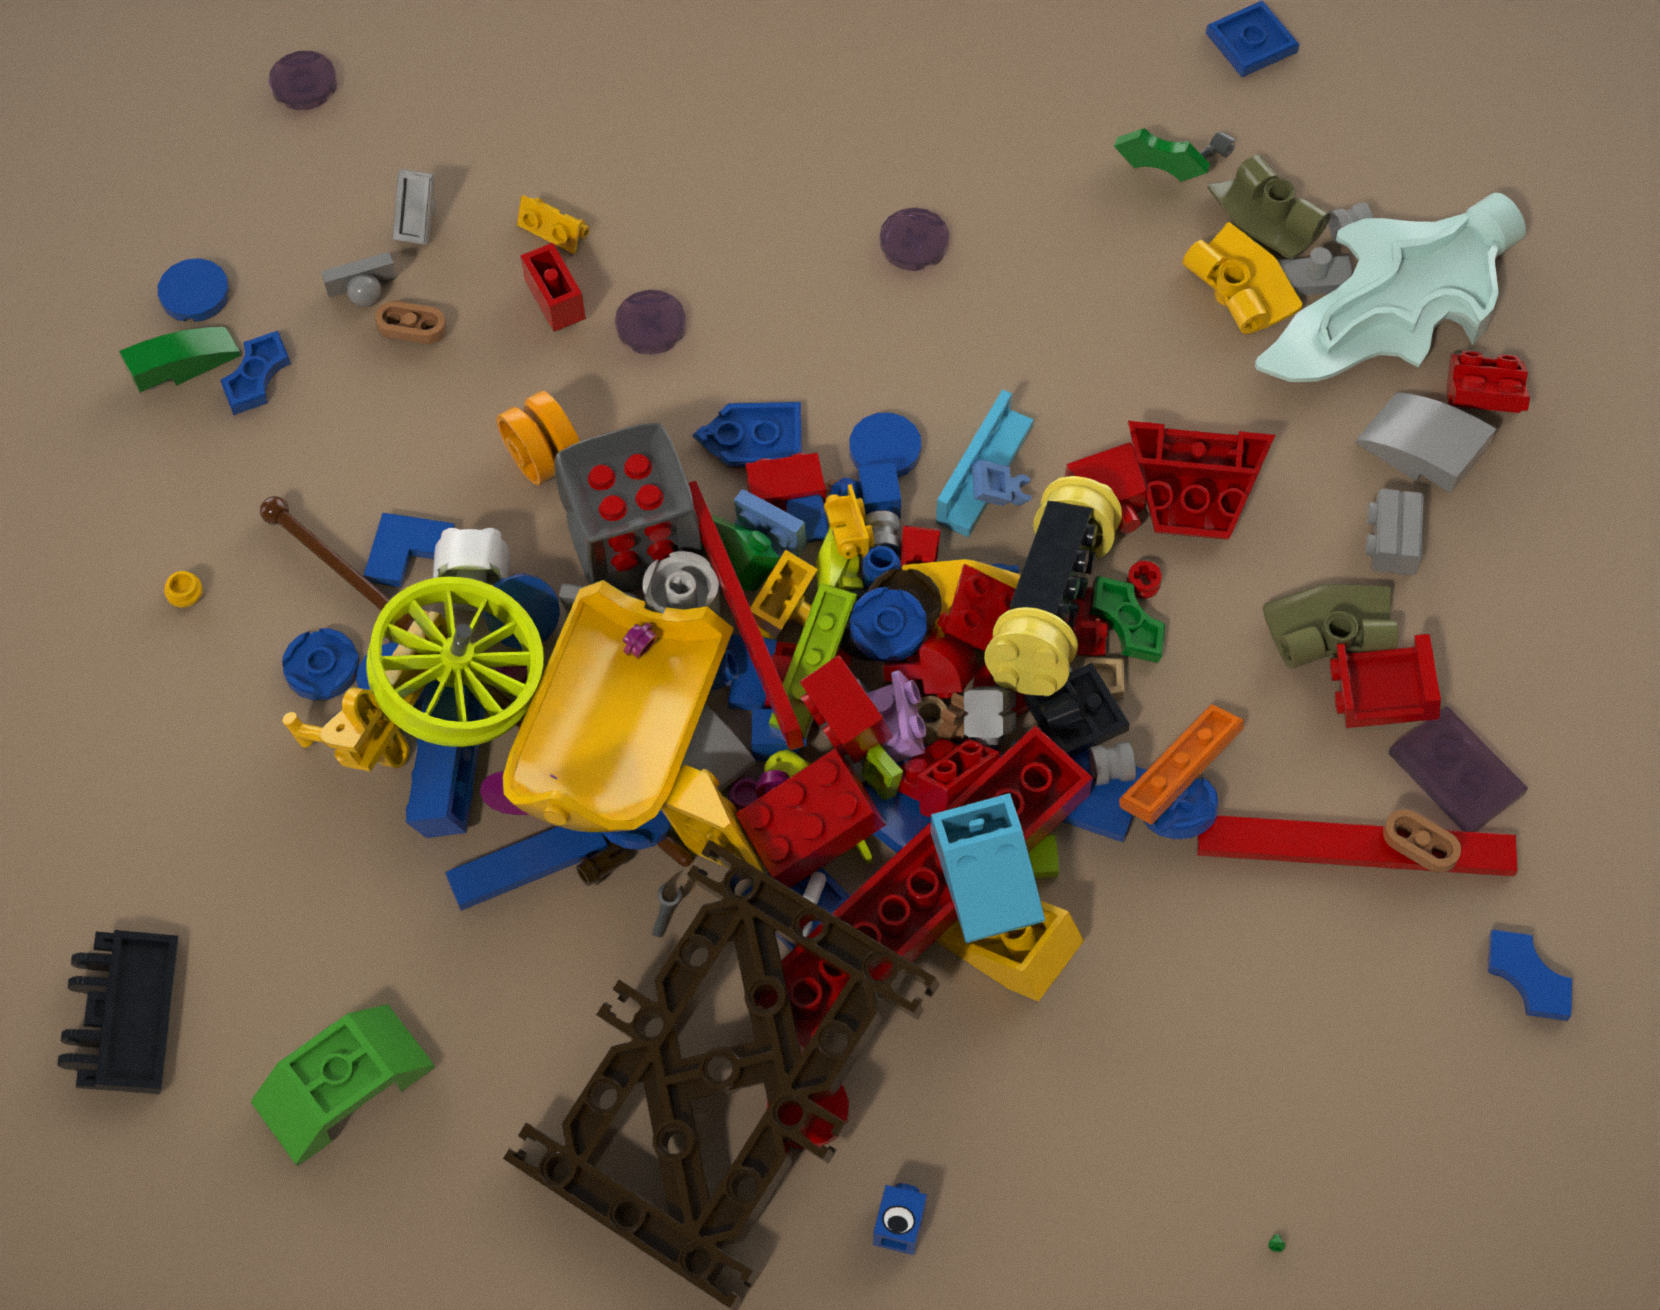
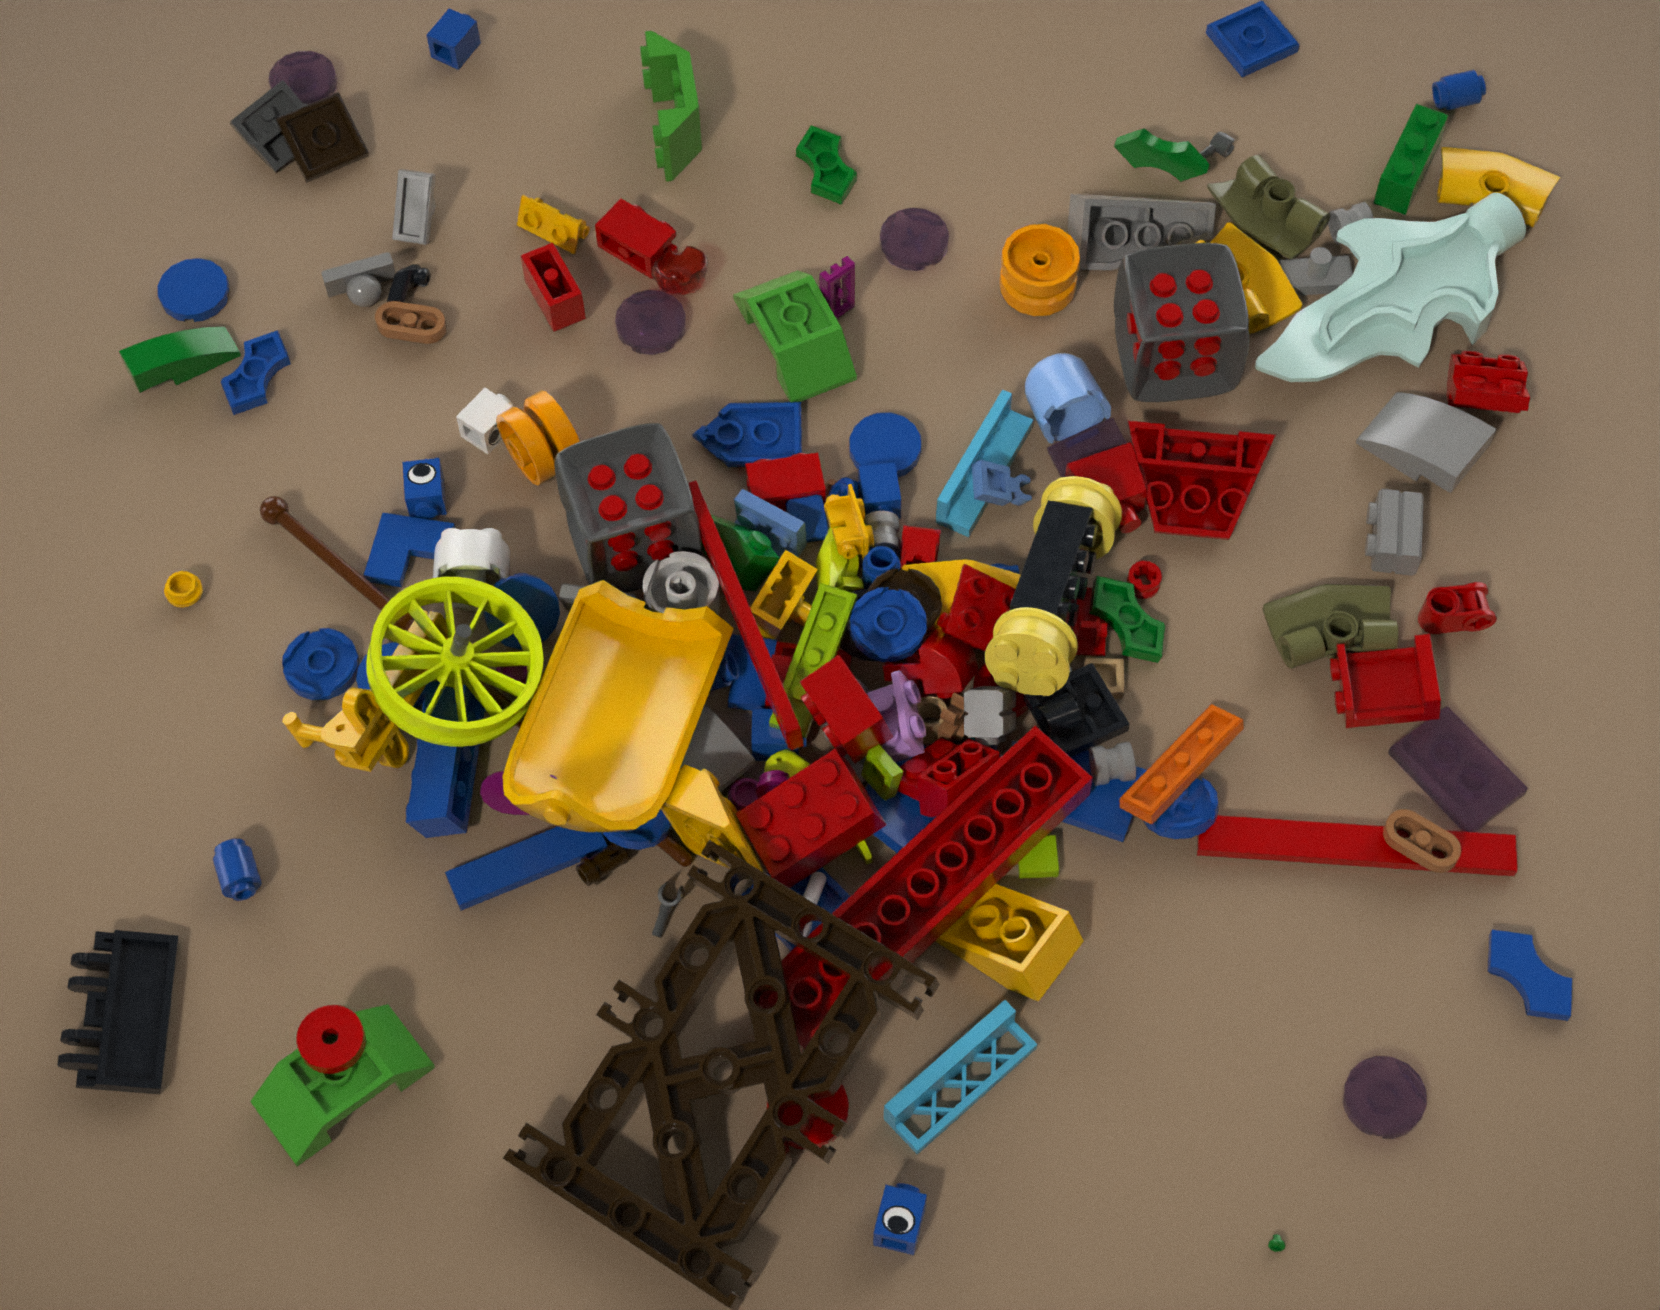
magenta plate [623,622,658,659] -> none
medium azure slope [931,793,1045,943] -> none
none -> blue brick [213,838,262,901]
none -> dark grey slope [230,80,307,173]
none -> dark brown tile [276,92,369,183]
none -> red piece [296,1005,366,1074]
none -> black arm [387,264,431,303]
none -> blue brick [402,458,447,519]
none -> blue brick [427,8,481,70]
none -> white brick [456,388,513,454]
none -> red brick [595,198,678,279]
none -> bright green slope [640,31,702,182]
none -> clear red hair [652,246,709,296]
none -> bright green slope [733,270,857,402]
none -> green tile [796,125,857,205]
none -> magenta tile [819,256,855,319]
none -> medium azure fence [883,1000,1037,1155]
none -> light orange wheel [999,224,1080,316]
none -> light blue cylinder [1025,353,1111,446]
none -> clear purple tile [1047,417,1126,477]
none -> light grey wedge [1068,194,1216,270]
none -> dark grey piece [1114,243,1249,402]
none -> clear purple tile [1342,1056,1427,1139]
none -> green brick [1373,104,1449,215]
none -> red piece [1418,582,1497,635]
none -> blue brick [1432,70,1486,111]
none -> yellow panel [1437,147,1560,228]

